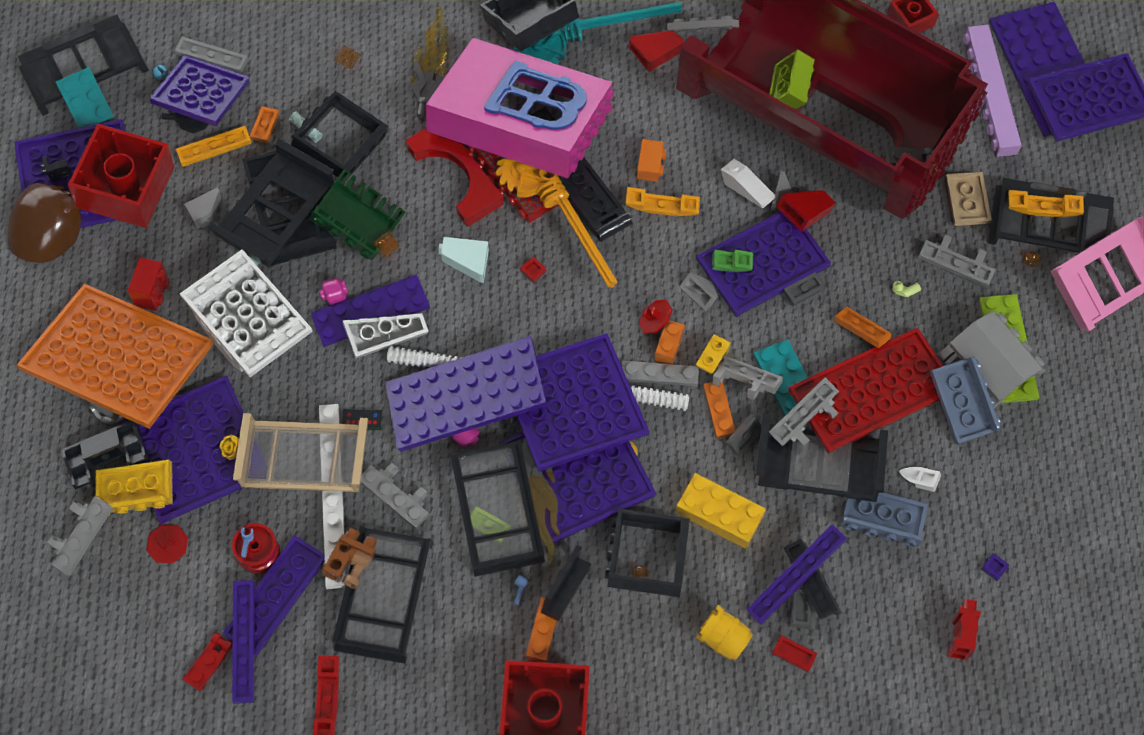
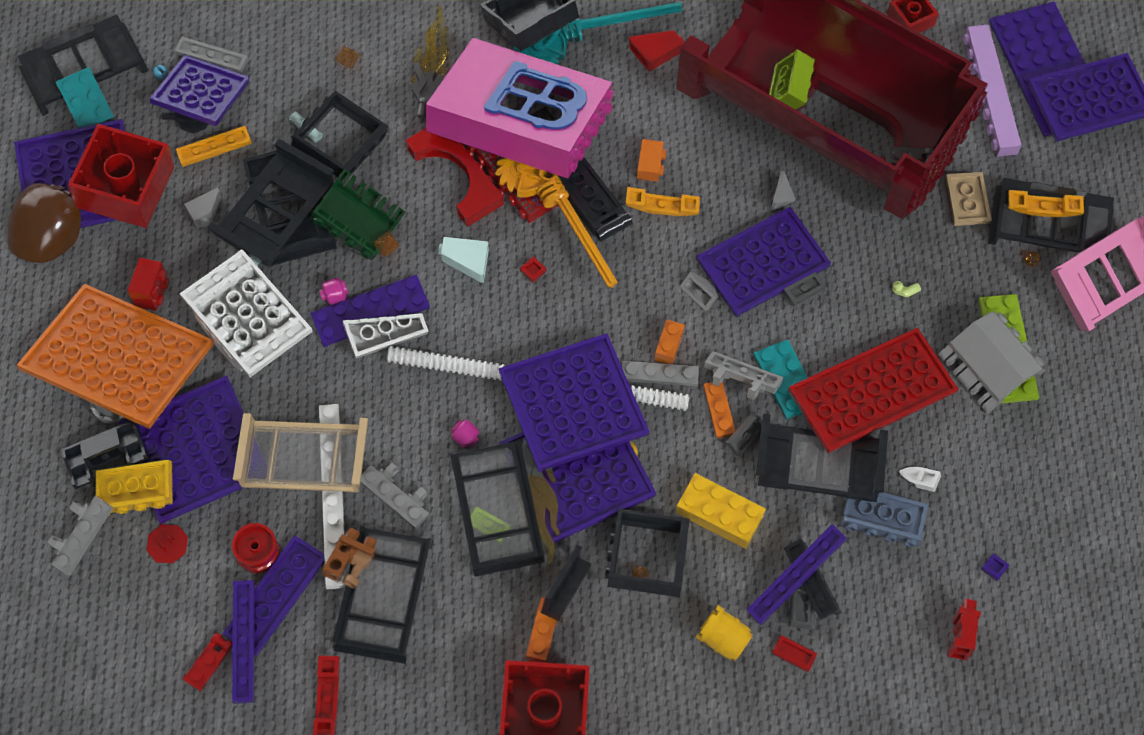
black bracket [41,156,72,181] -> none
yellow plate [220,435,239,460] -> none
medium blue hand [241,527,254,558] -> none
orange plate [250,106,280,144] -> none
black tile [342,409,382,430] -> none
plate [385,336,548,452] -> none
medium blue hand [514,575,528,605] -> none
red piece [638,299,673,334] -> none
light grey hinge [667,16,739,32] -> none
yellow bracket [696,334,731,374] -> none
bright green slope [712,249,753,272] -> none
white slope [721,159,776,208] -> none
light grey hinge [769,377,840,446] -> none
red slope [776,190,836,232] -> none
orange plate [834,307,891,348] -> none
light grey hinge [918,234,996,288] -> none
sand blue bracket [930,356,1001,444] -> none

